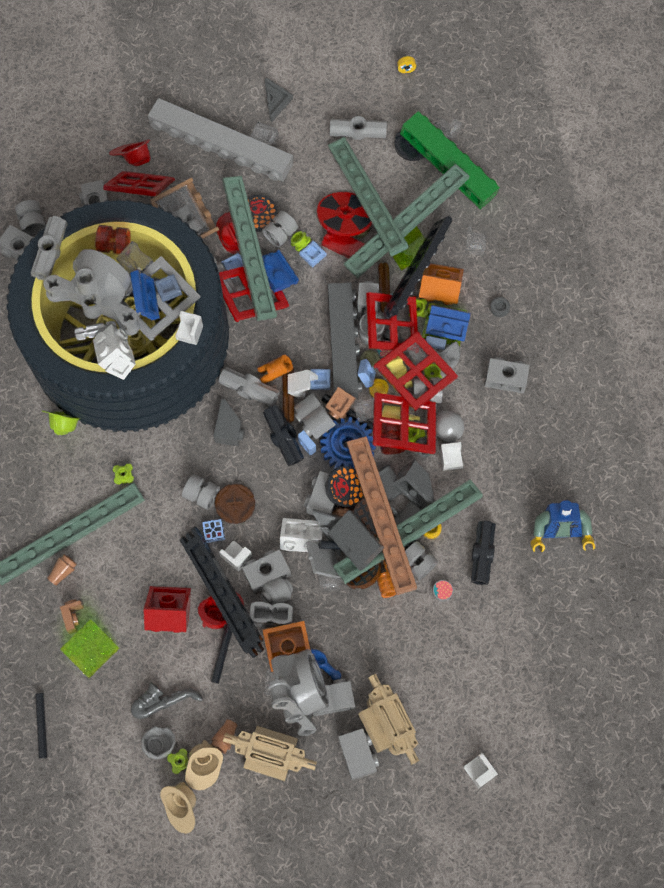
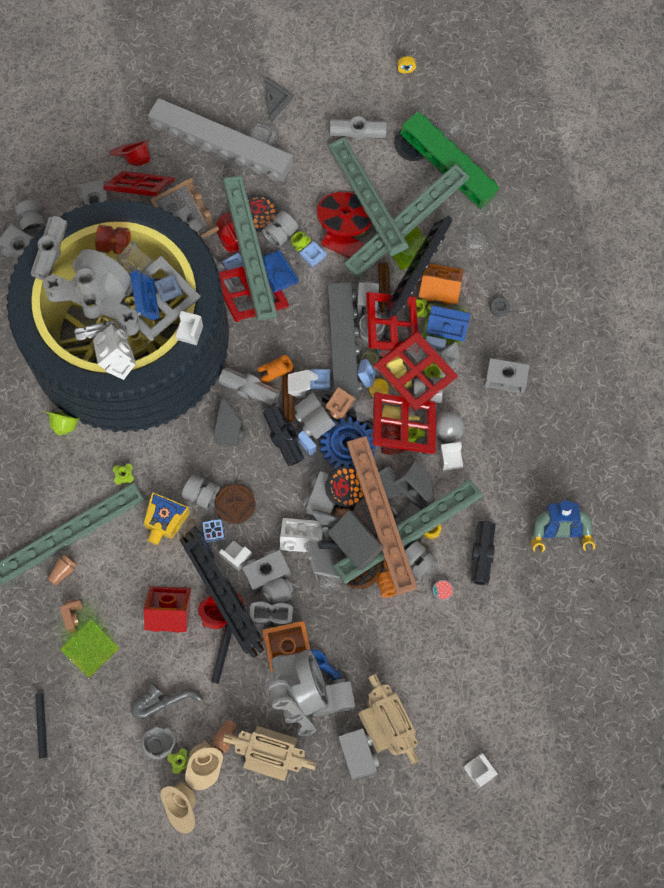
none -> torso [144,493,190,545]

